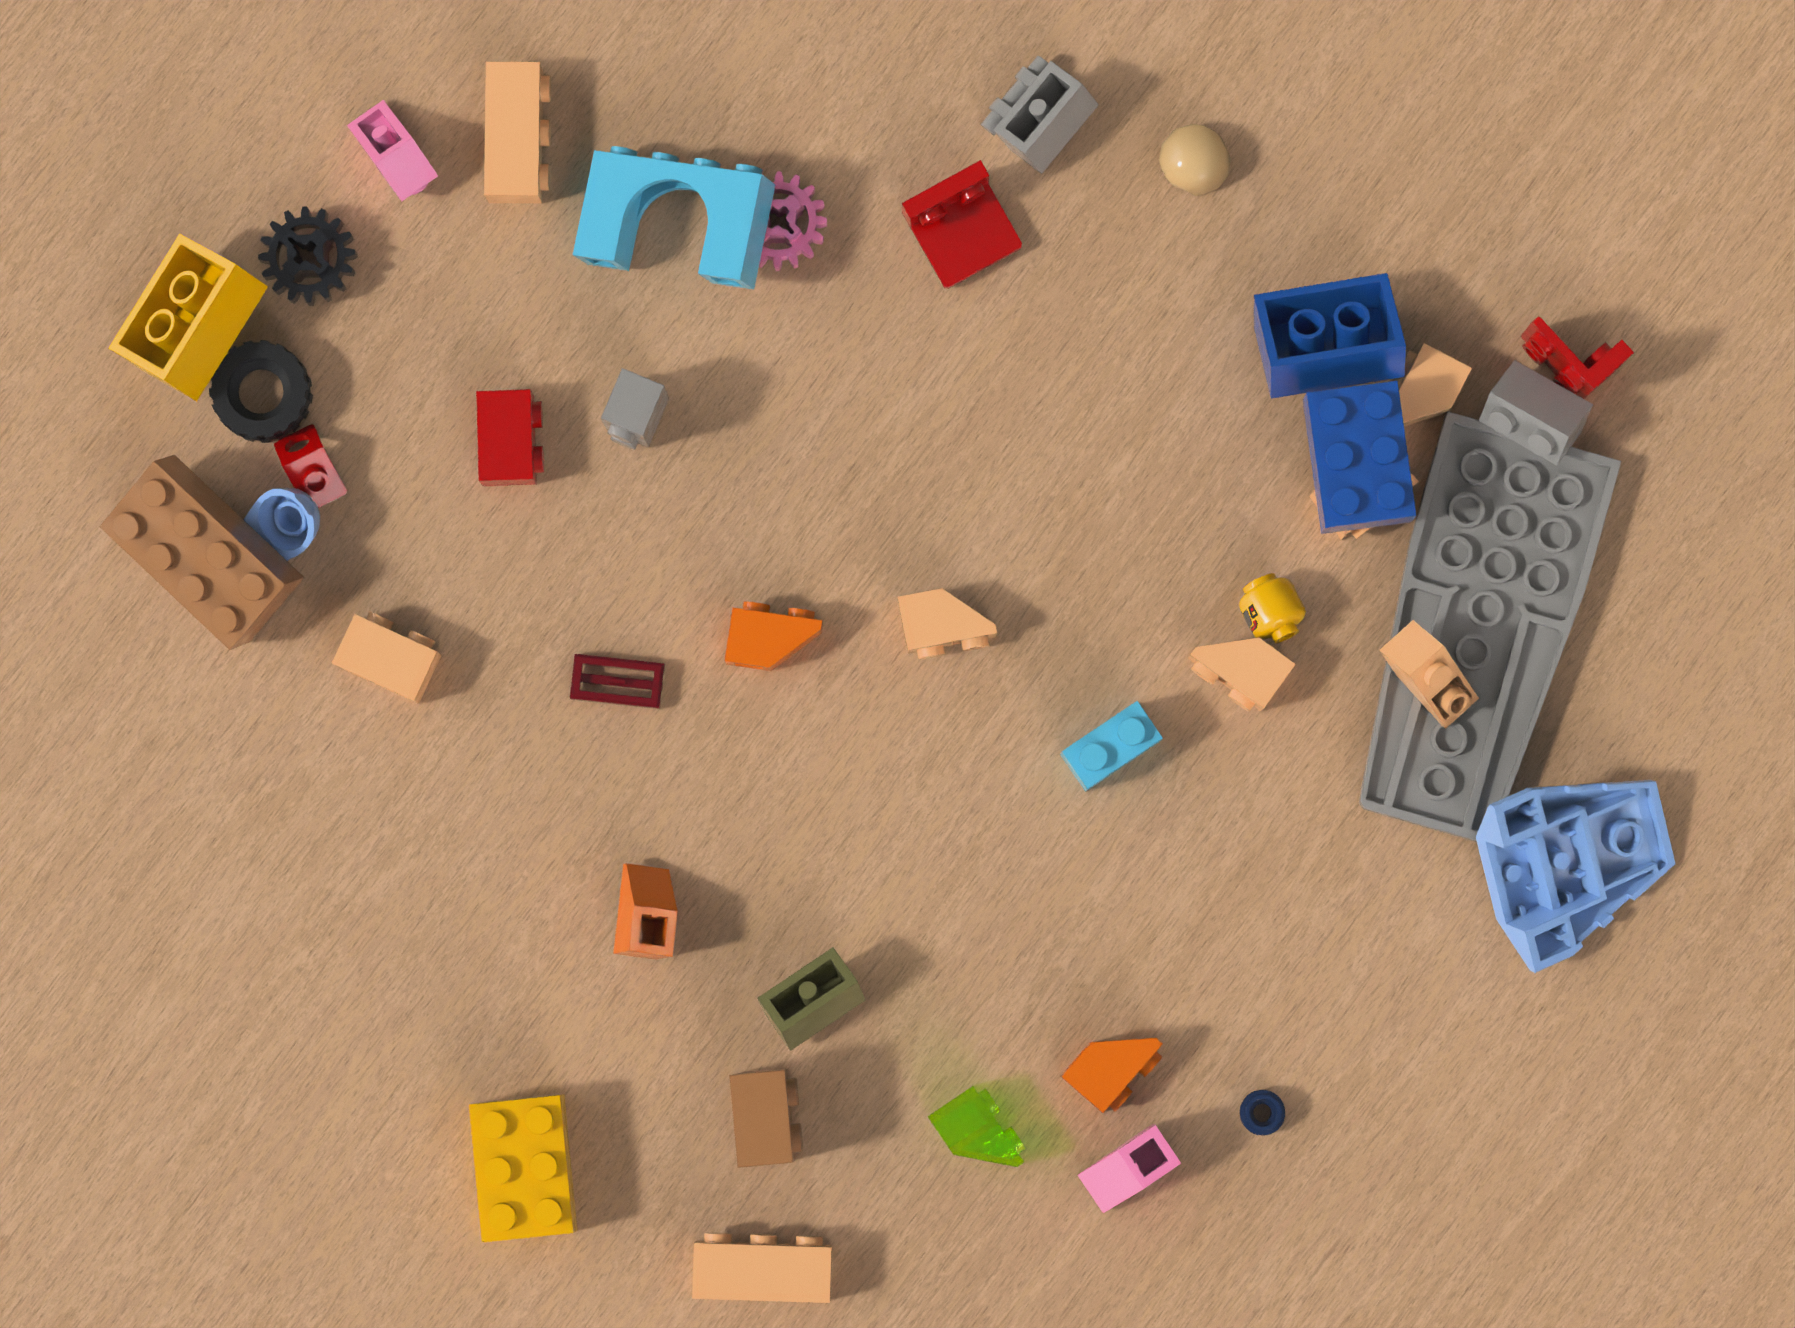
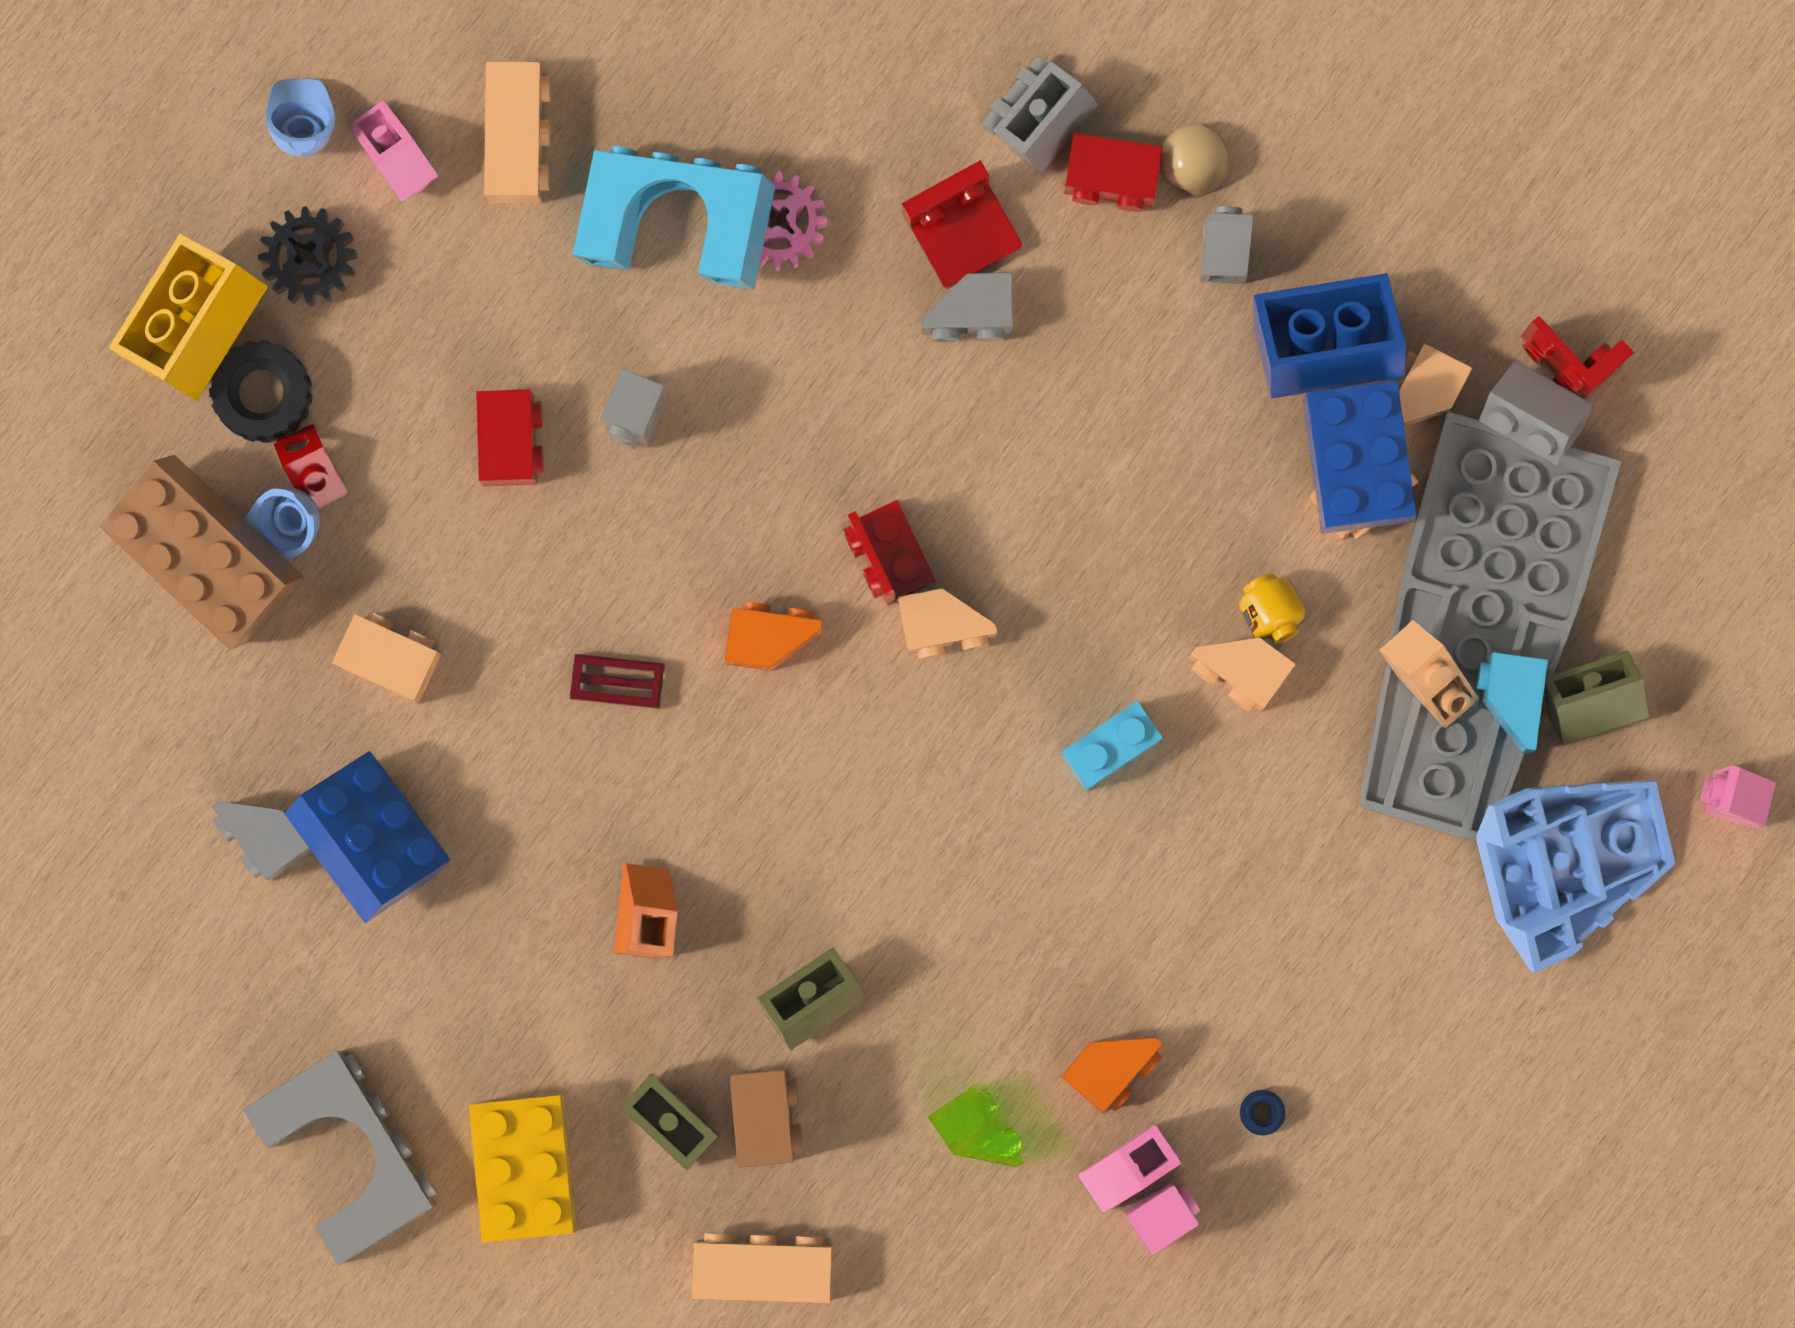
none -> light grey slope [212,801,312,881]
none -> light grey arch [243,1051,438,1266]
none -> light blue piece [265,79,335,157]
none -> blue brick [285,751,451,923]
none -> olive brick [620,1073,720,1170]
none -> red bracket [843,500,936,605]
none -> light grey slope [922,273,1013,342]
none -> red brick [1064,133,1162,212]
none -> bright pink brick [1123,1182,1201,1255]
none -> light grey slope [1199,206,1253,284]
none -> medium azure slope [1476,652,1548,753]
none -> olive brick [1544,650,1649,746]
none -> bright pink slope [1701,765,1776,828]

